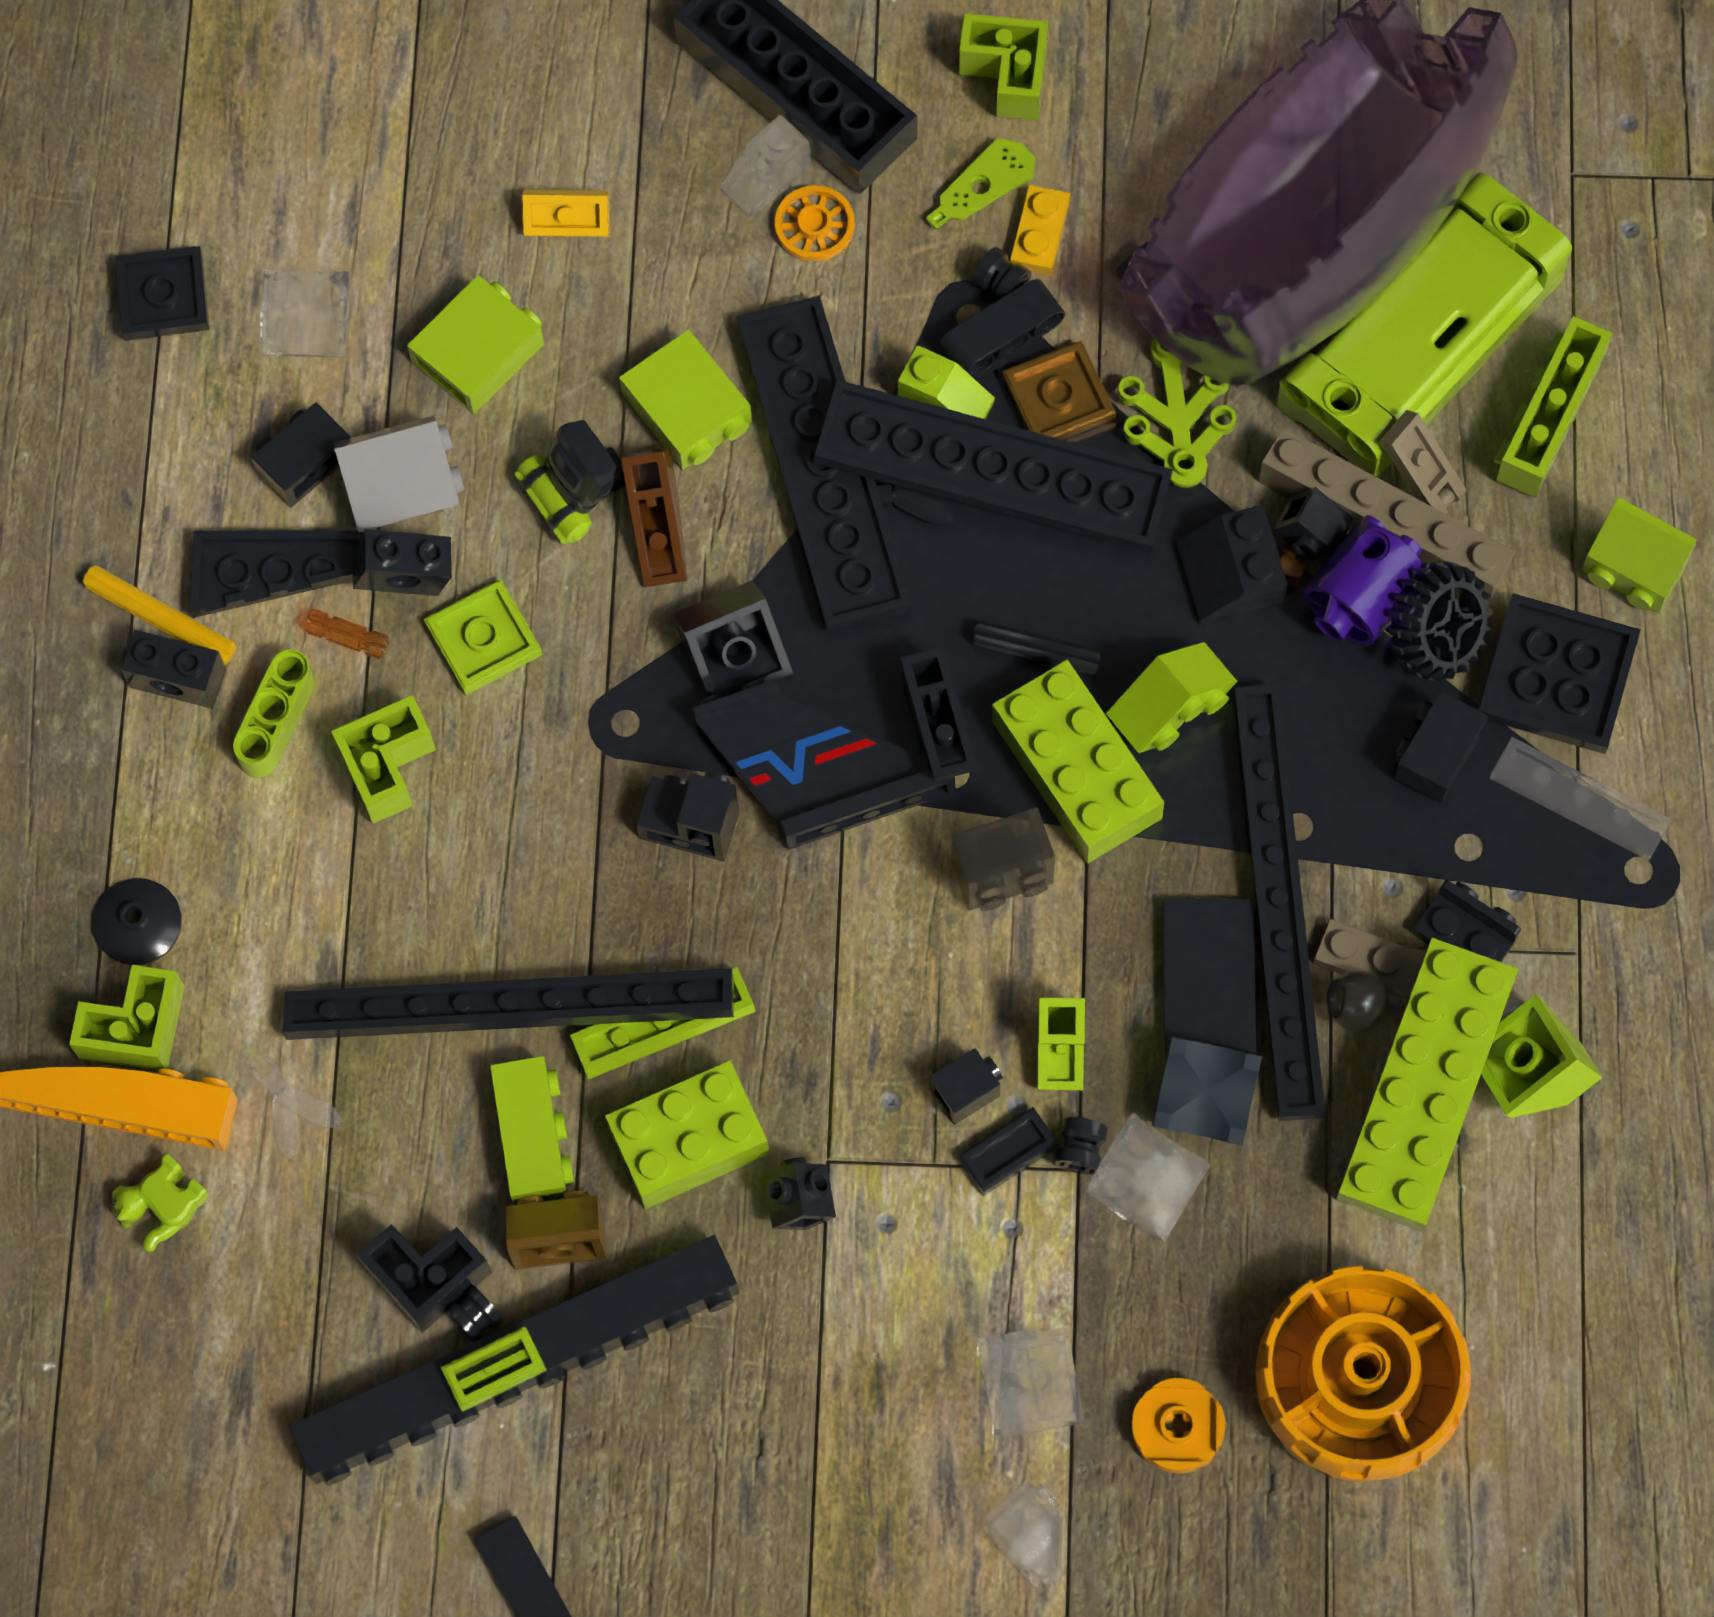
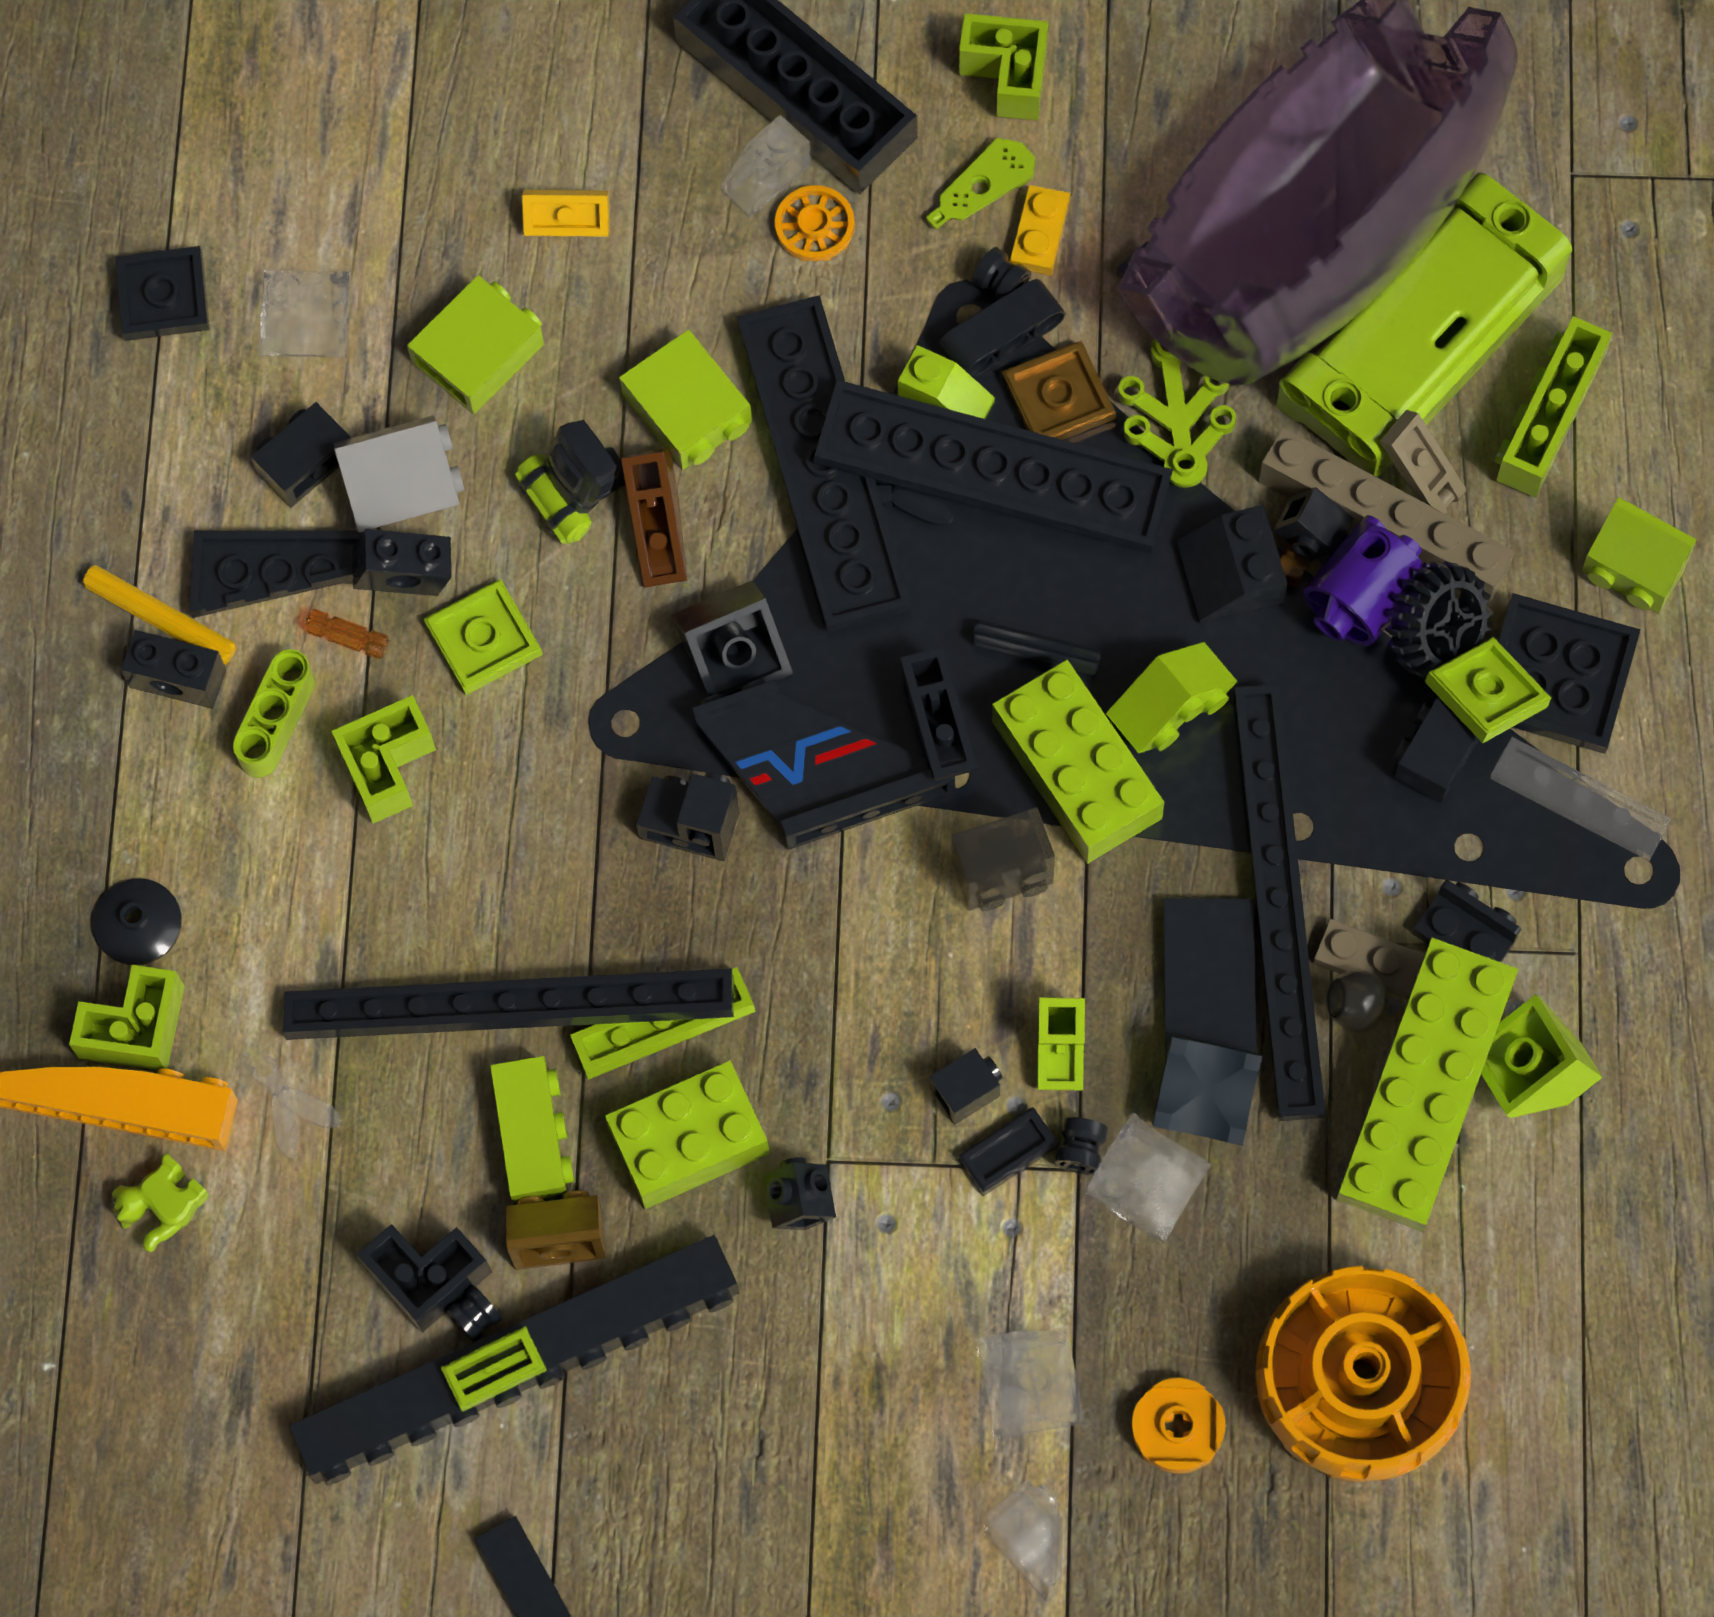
none -> lime tile [1425,637,1551,743]

